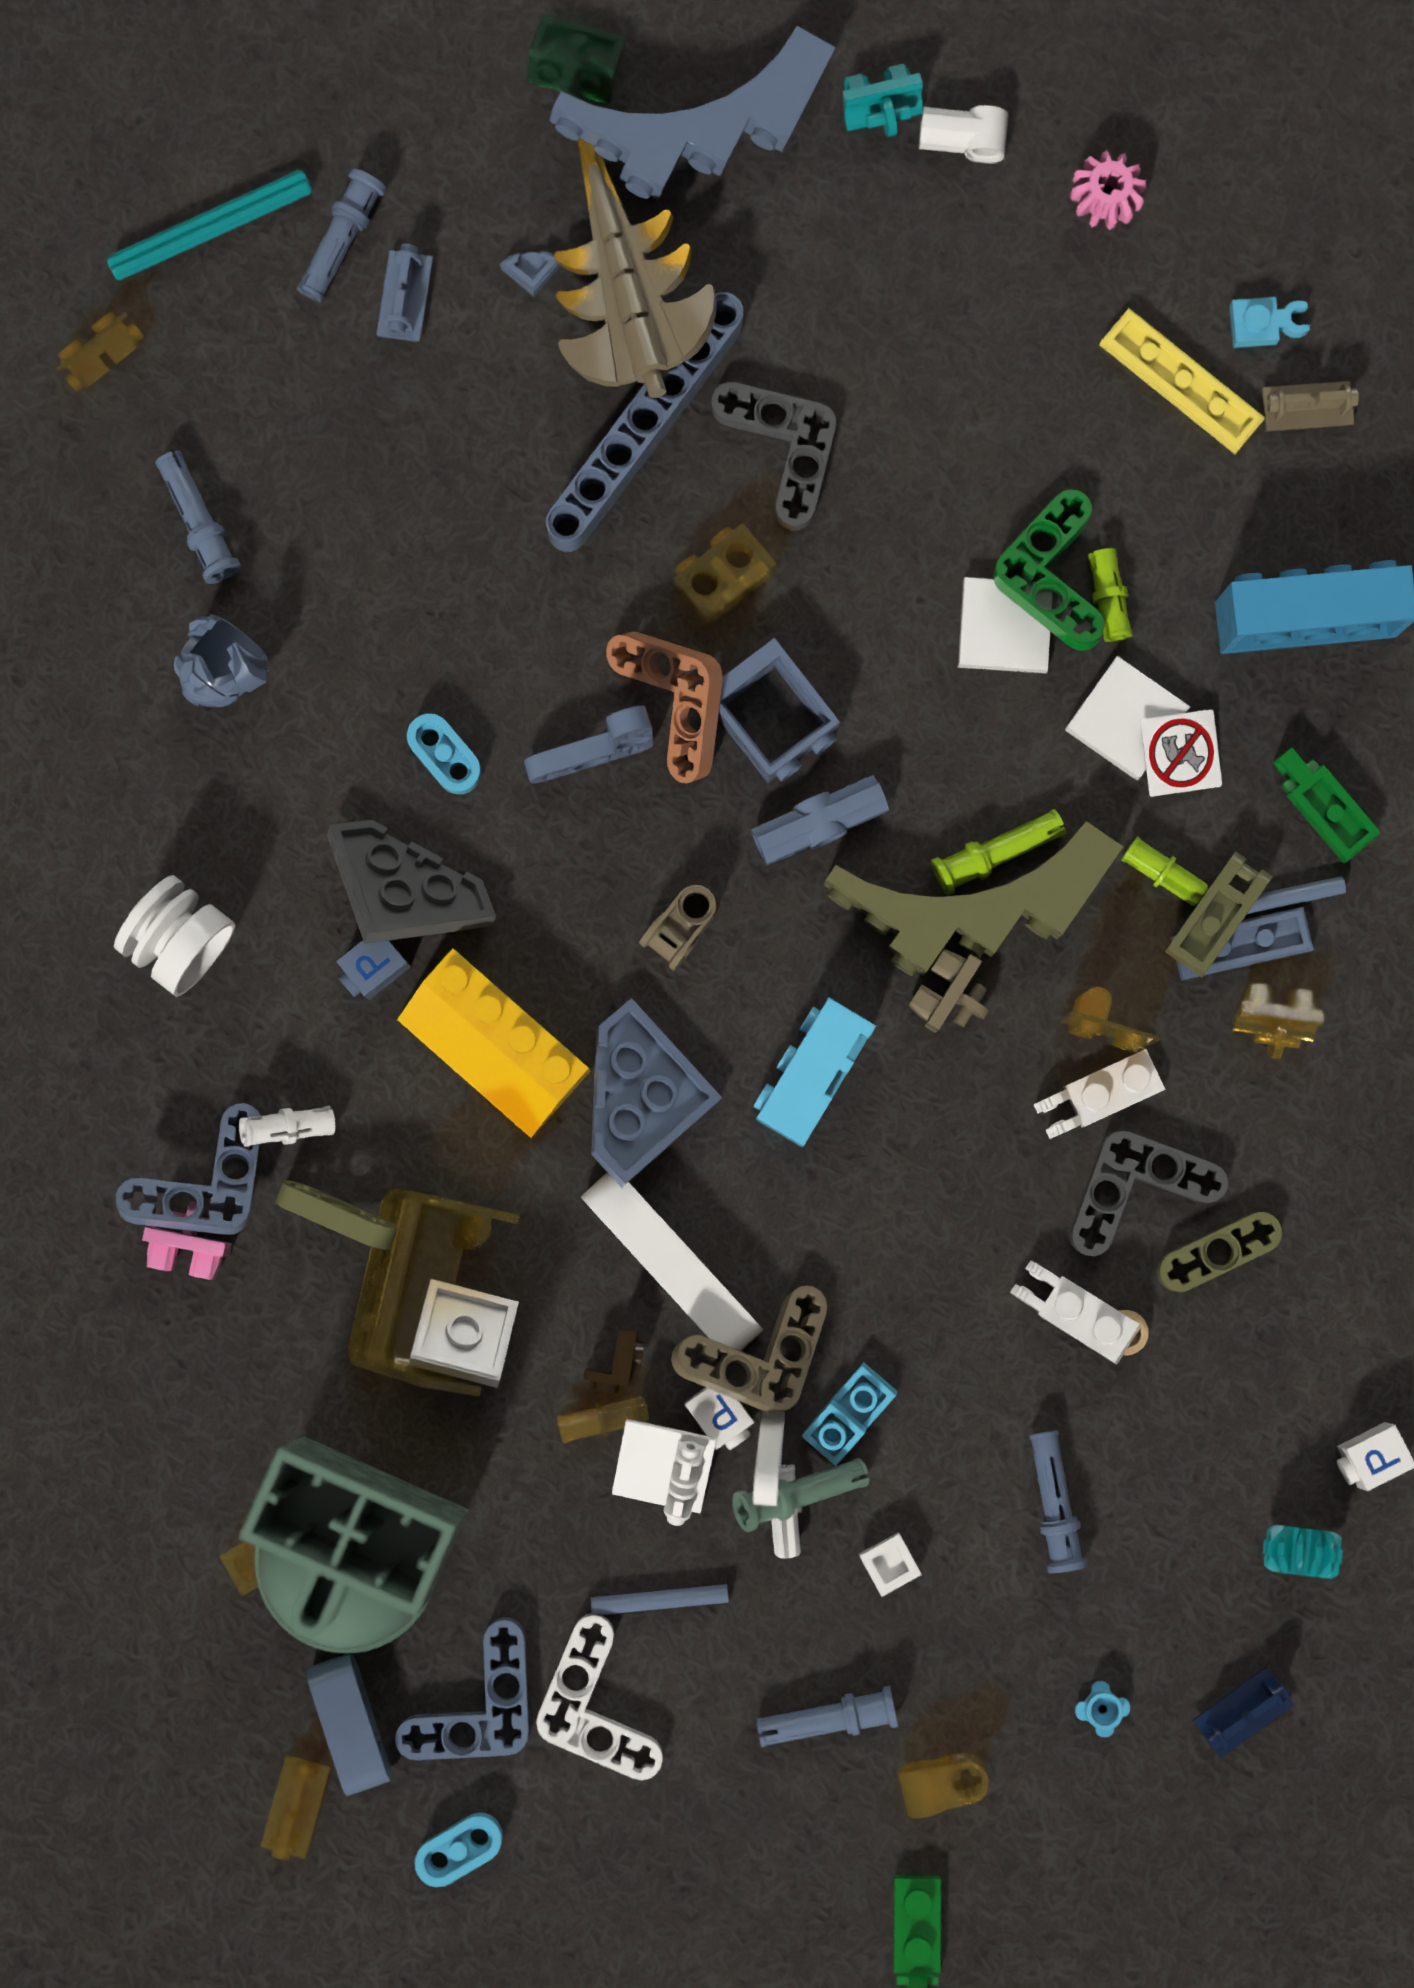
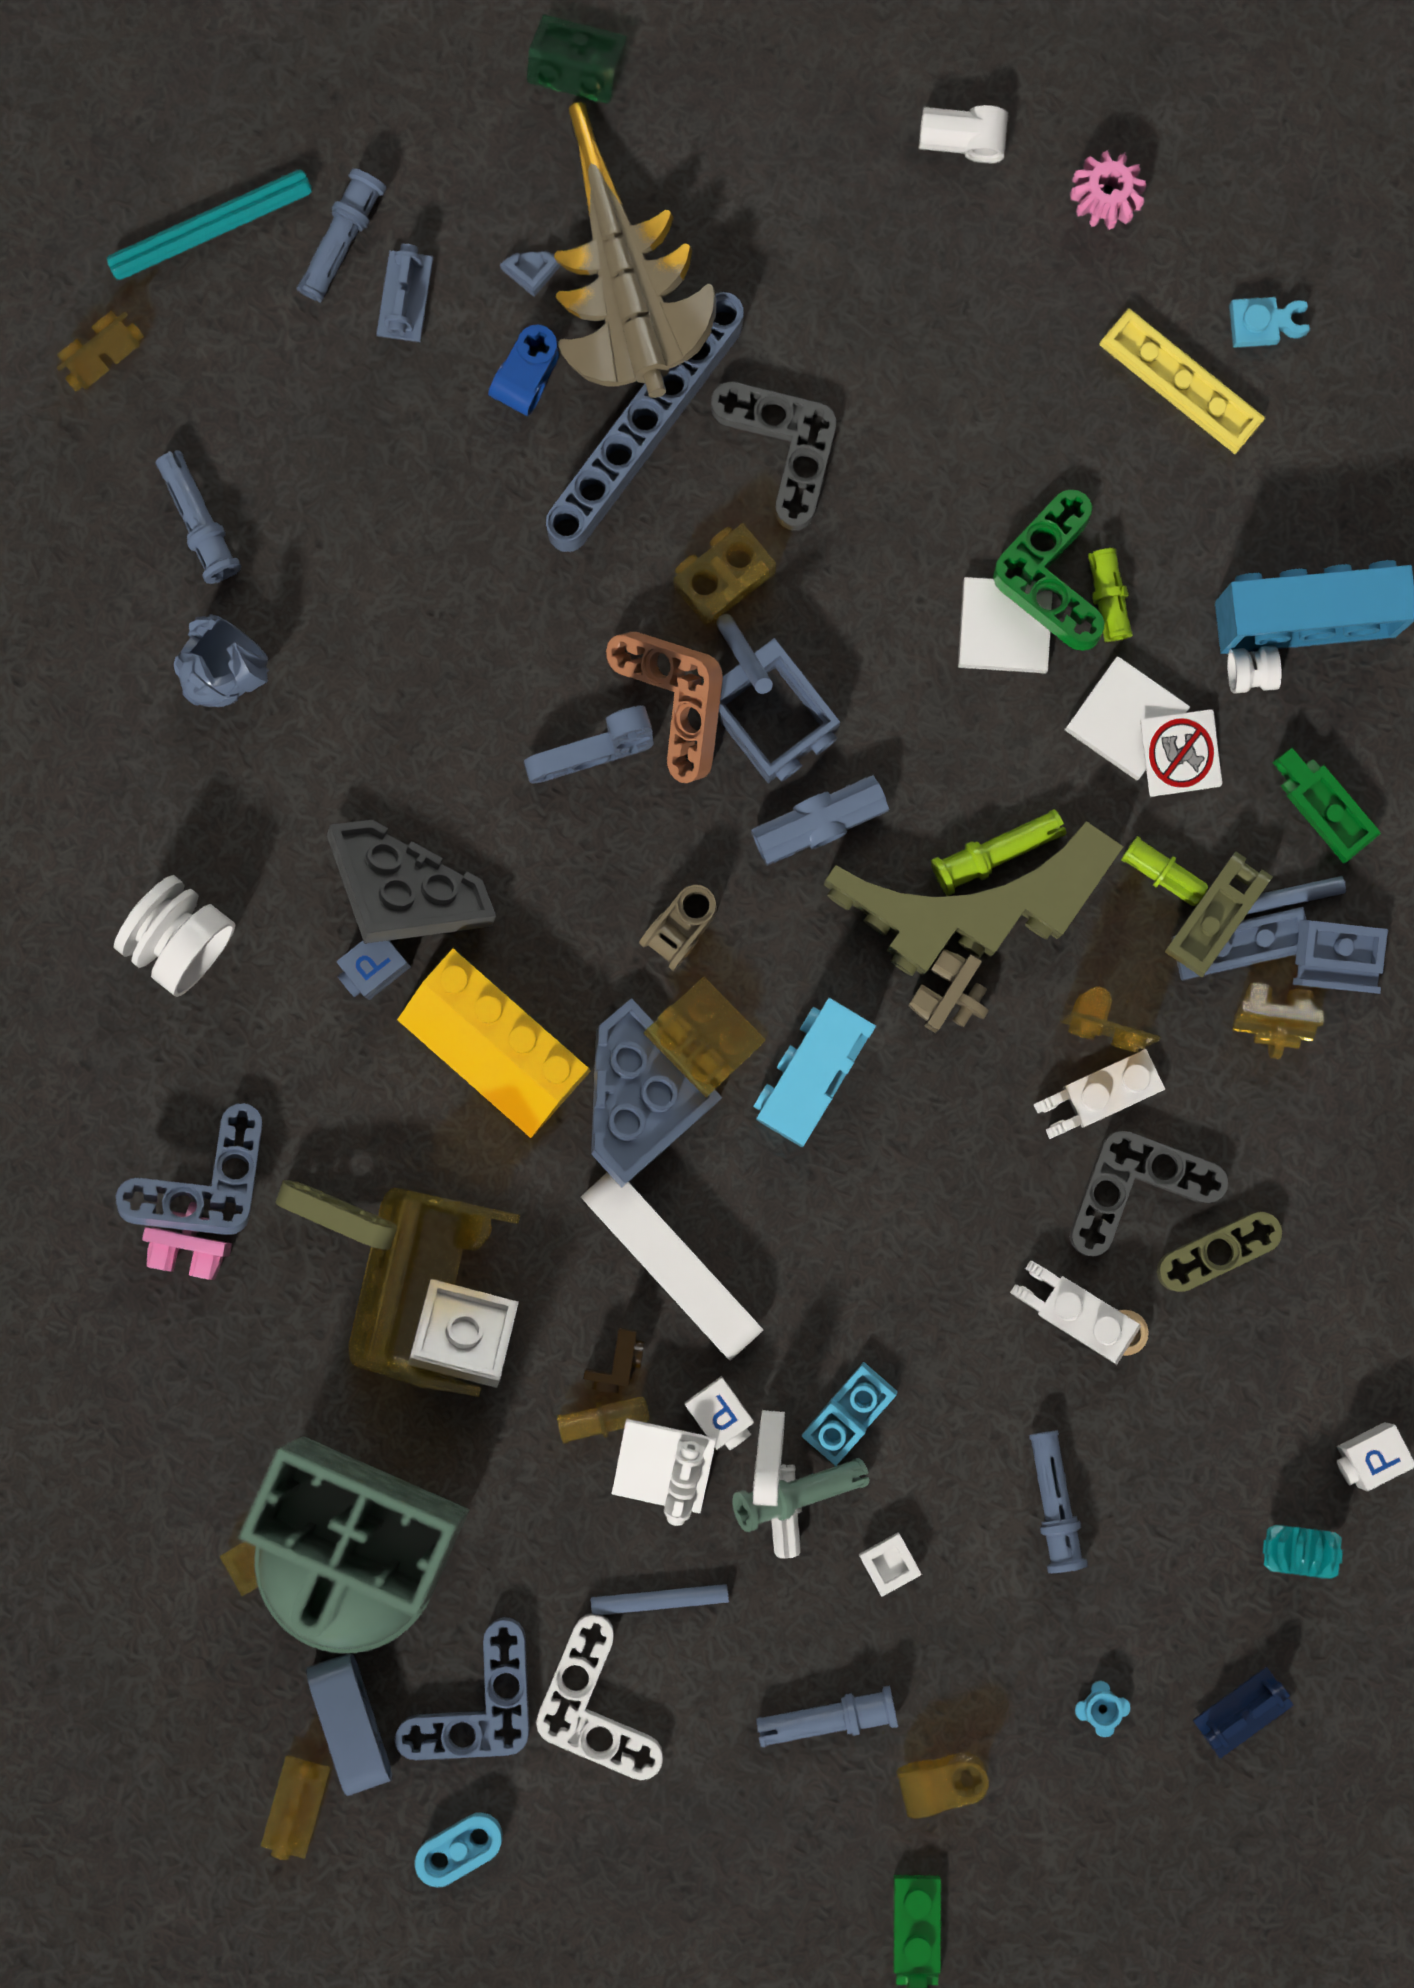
white pin [239,1106,335,1147] -> none
medium azure plate [407,714,481,794] -> none
sand blue arch [549,26,836,200] -> none
dark tan beam [671,1285,827,1414] -> none
teal hips [843,64,923,137] -> none
dark tan hinge [1262,381,1359,432] -> none
none -> blue piece [488,325,559,416]
none -> clear yellow hinge [643,977,766,1097]
none -> sand blue bar [716,614,773,694]
none -> white wheel [1227,645,1281,694]
none -> sand blue plate [1293,920,1388,994]

